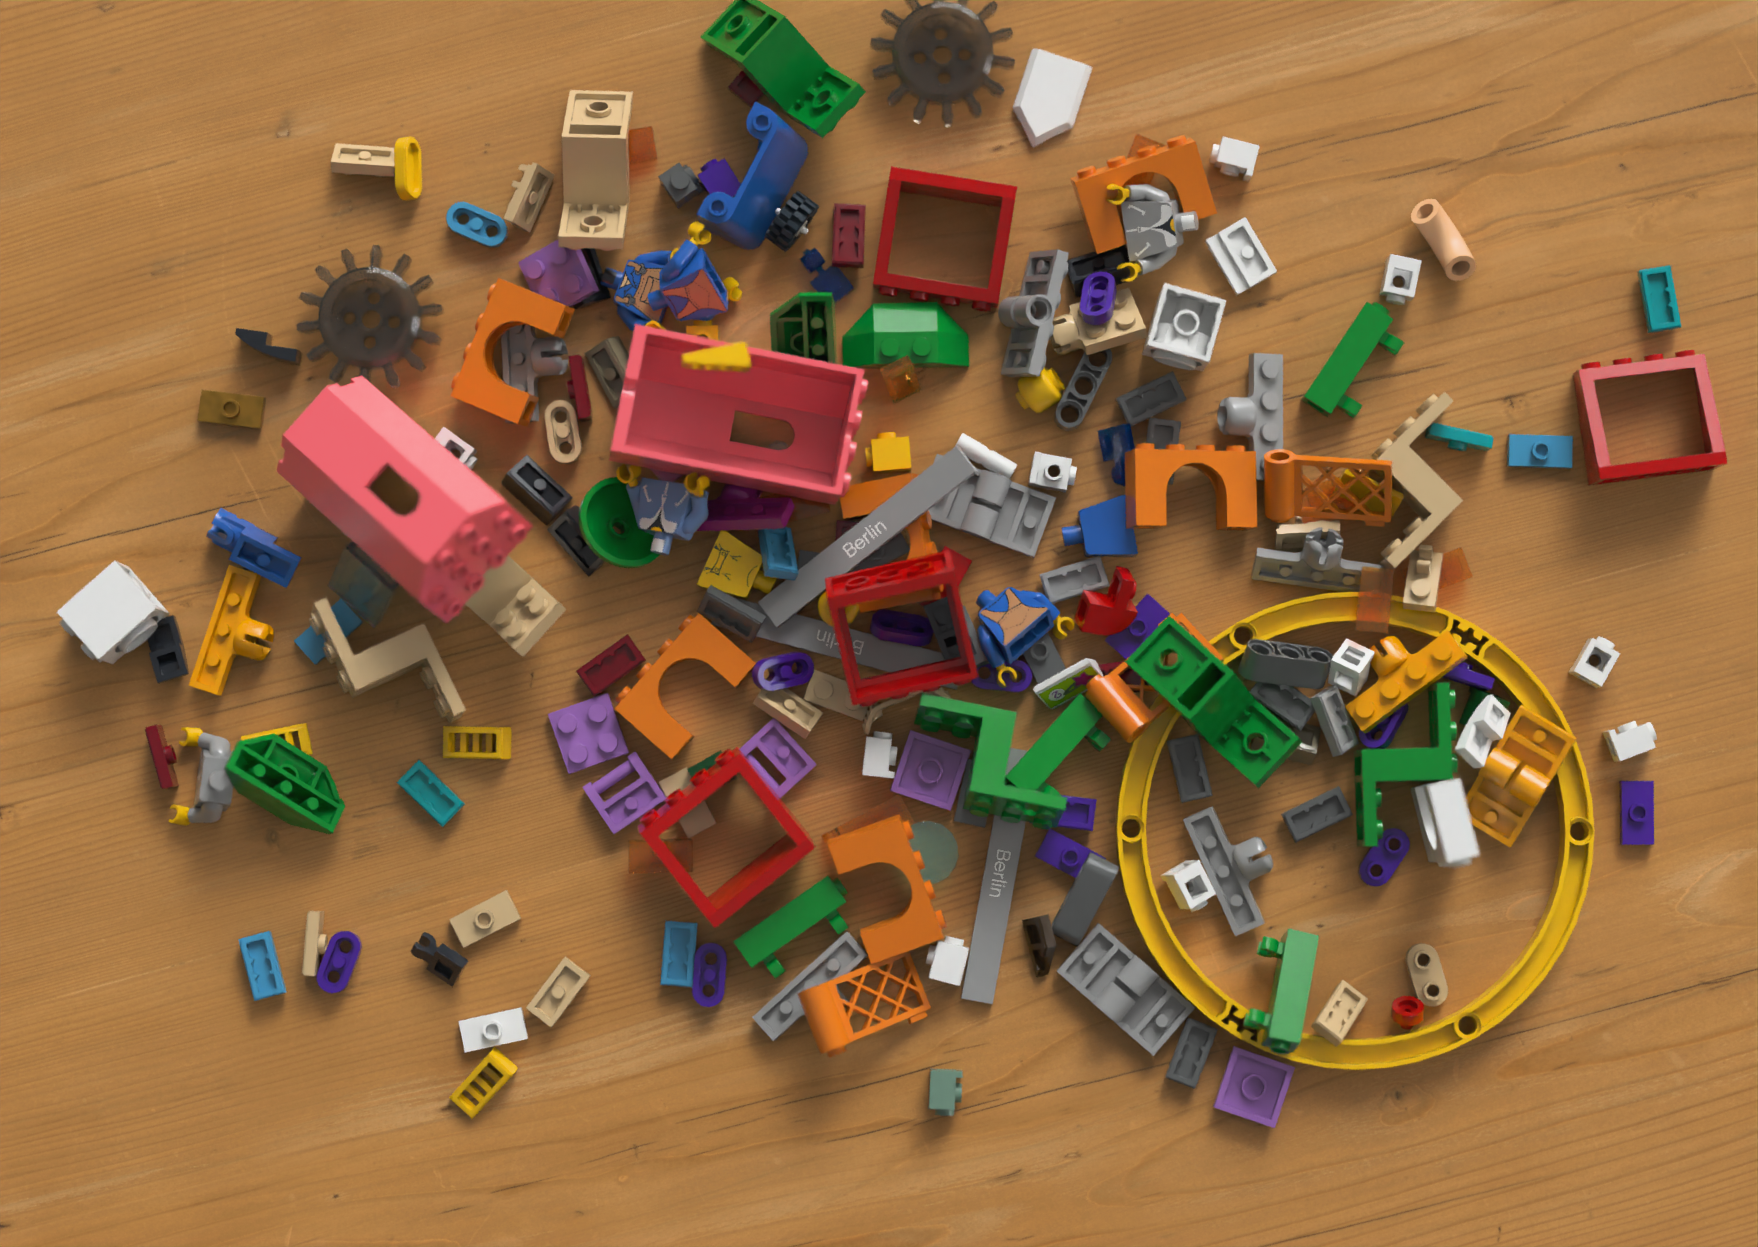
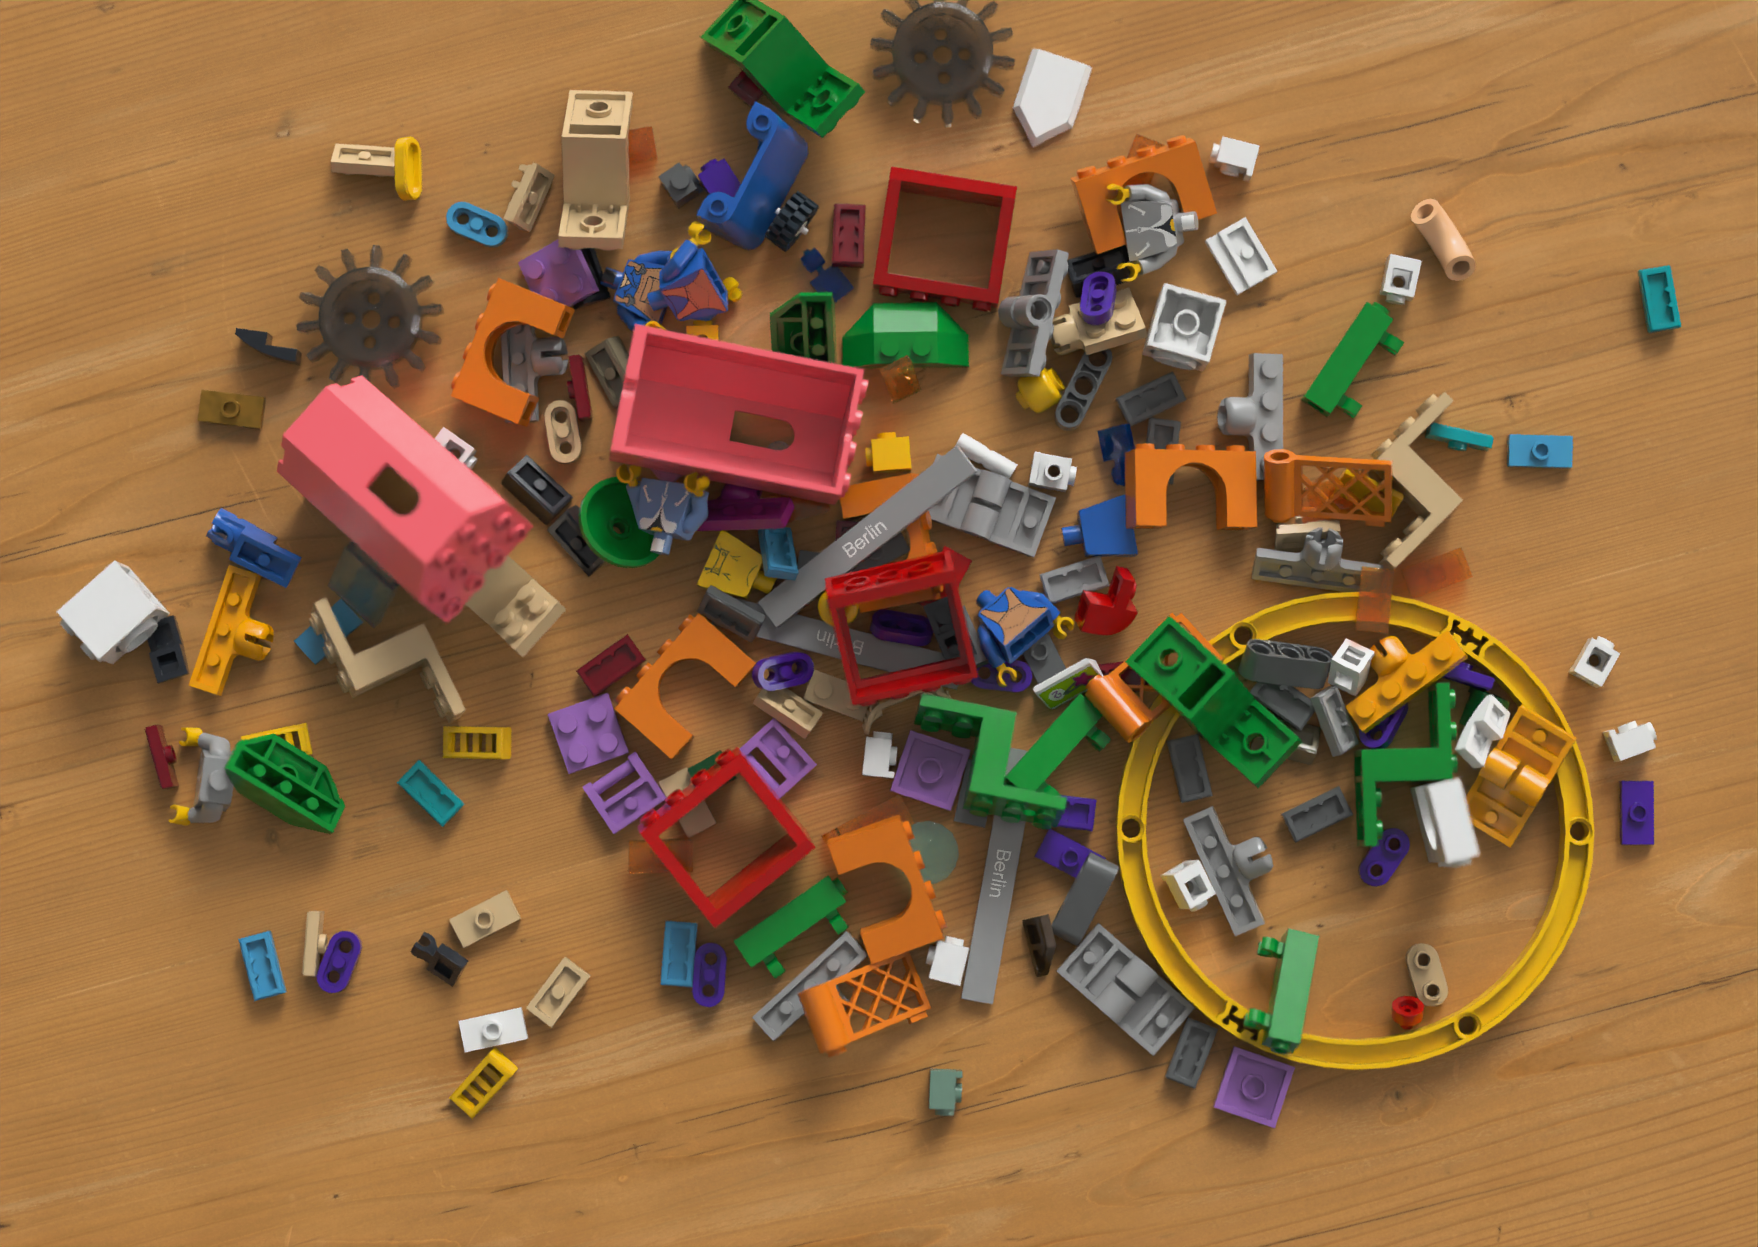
yellow slope [681,342,751,372] -> none
dark purple plate [1104,593,1170,660] -> none
tan plate [1311,980,1368,1047] -> none
tan plate [1403,545,1443,612] -> none
red windscreen [1573,350,1727,486] -> none

